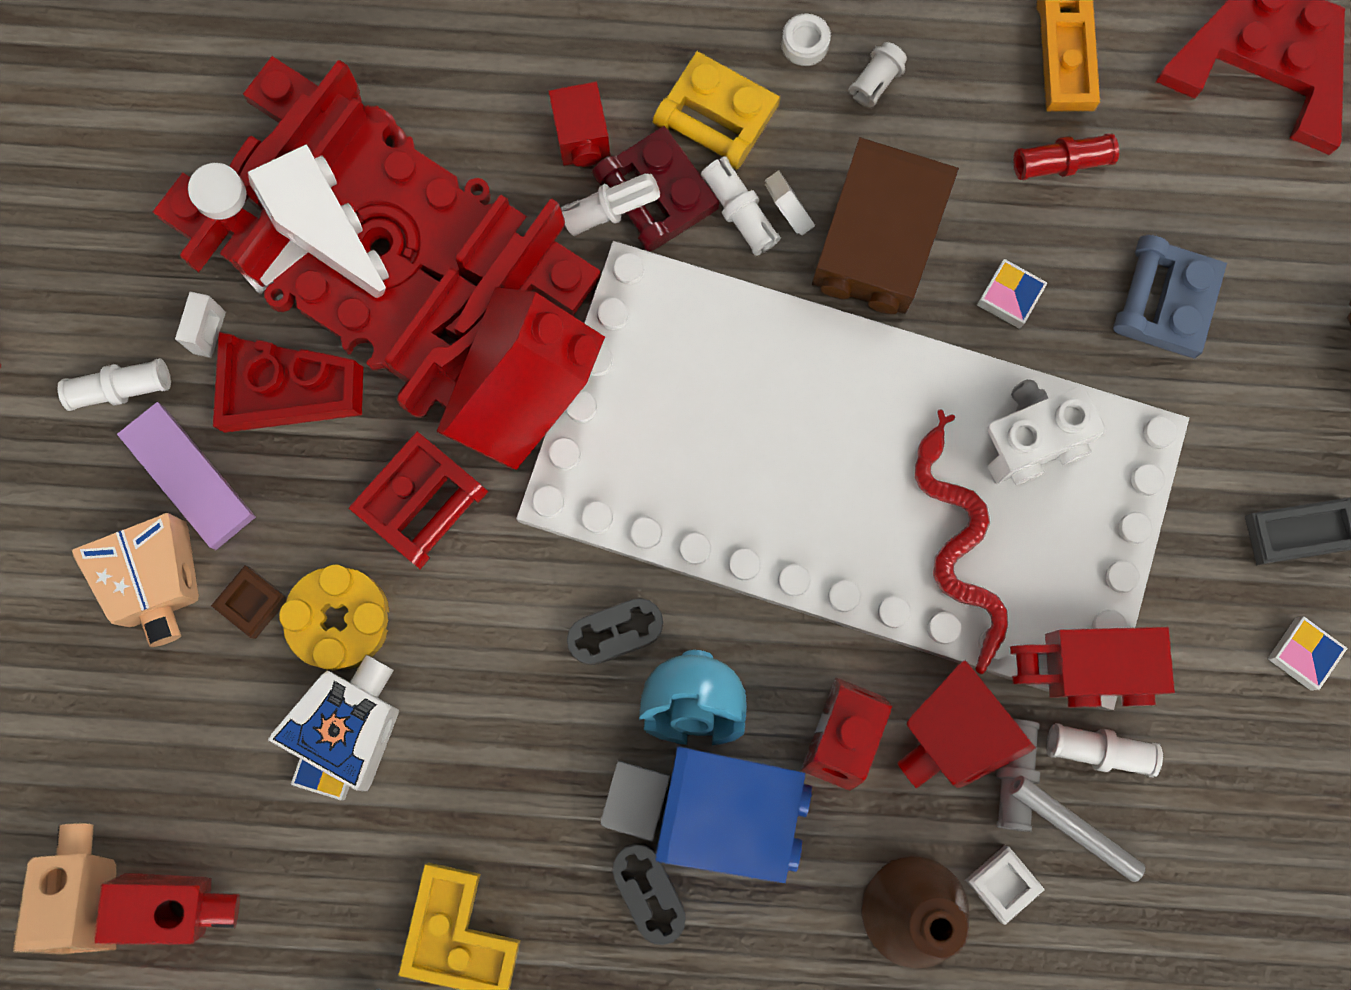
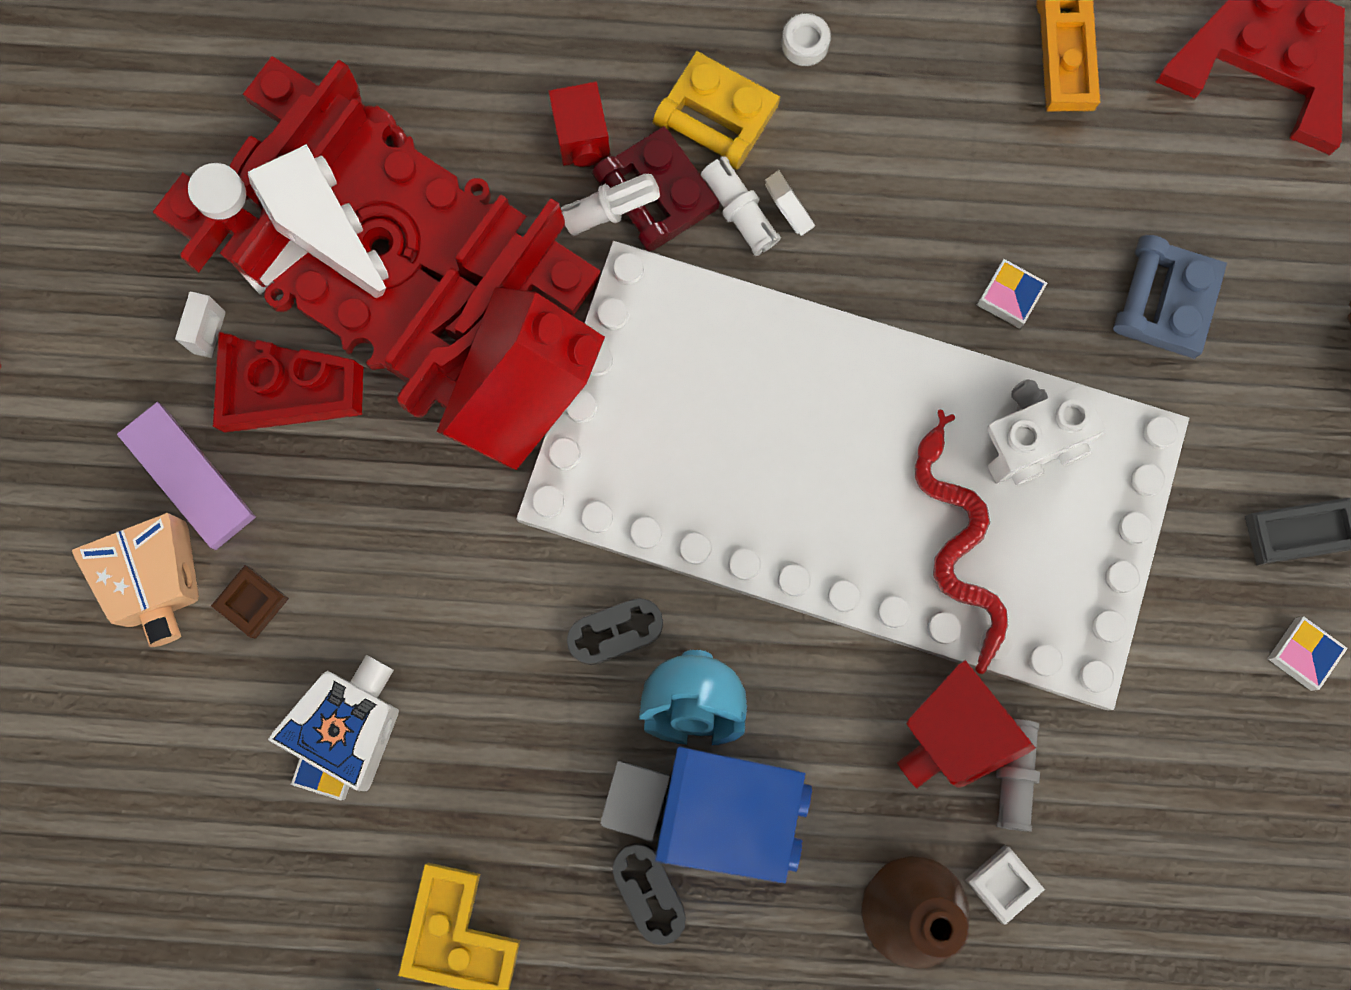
light nougat torso [14,823,116,954] -> none
white pin [57,359,171,411] -> none
red torso [94,873,240,944] -> none
yellow plate [279,565,389,670] -> none
red plate [348,431,488,570] -> none
red torso [801,678,892,791] -> none
reddish brown slope [812,137,959,314] -> none
white pin [849,42,907,108] -> none
light grey piece [1009,775,1145,882] -> none
red brick [1010,627,1175,708] -> none
red pin [1013,133,1119,180] -> none
white pin [1047,723,1163,778] -> none

